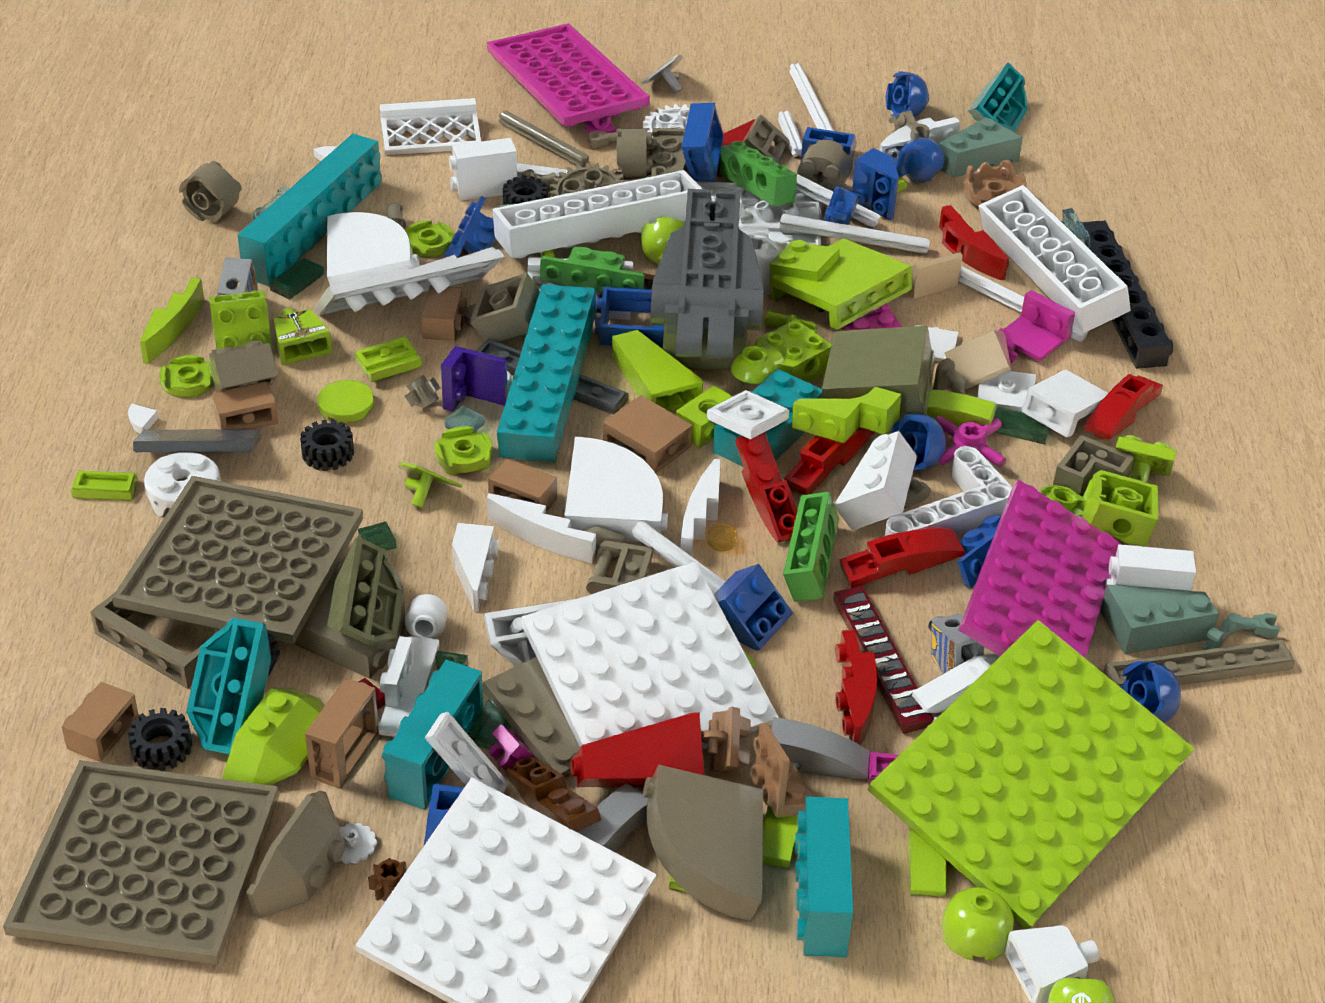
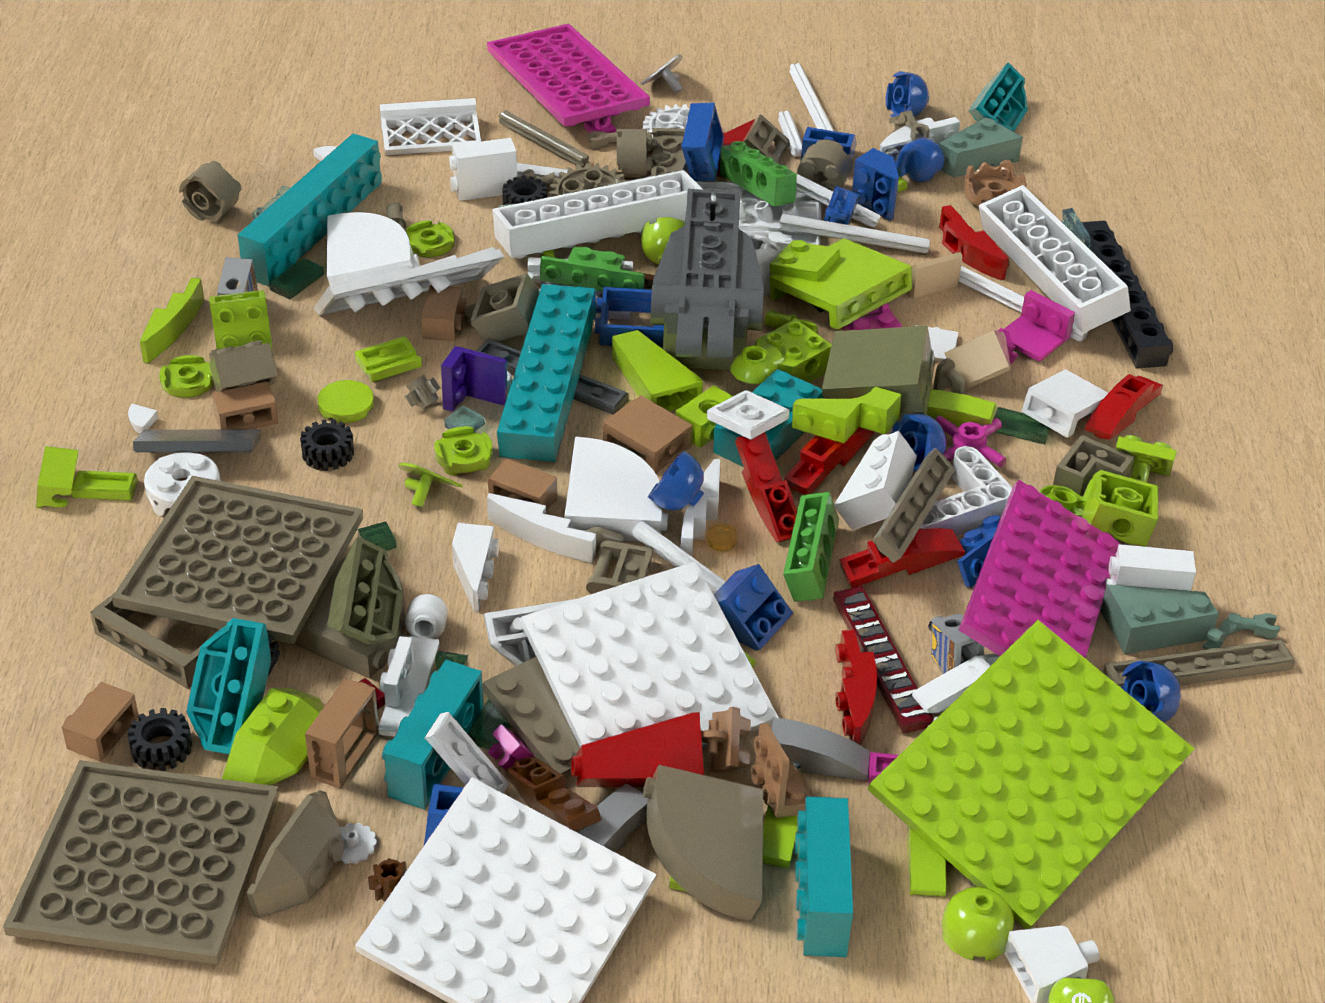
lime torso [273,308,332,365] -> none
blue bracket [444,196,495,258] -> none
white plate [977,371,1036,416] -> none
none -> lime hinge [36,446,78,508]
none -> blue cylinder [648,451,704,511]
none -> dark tan plate [872,448,955,563]

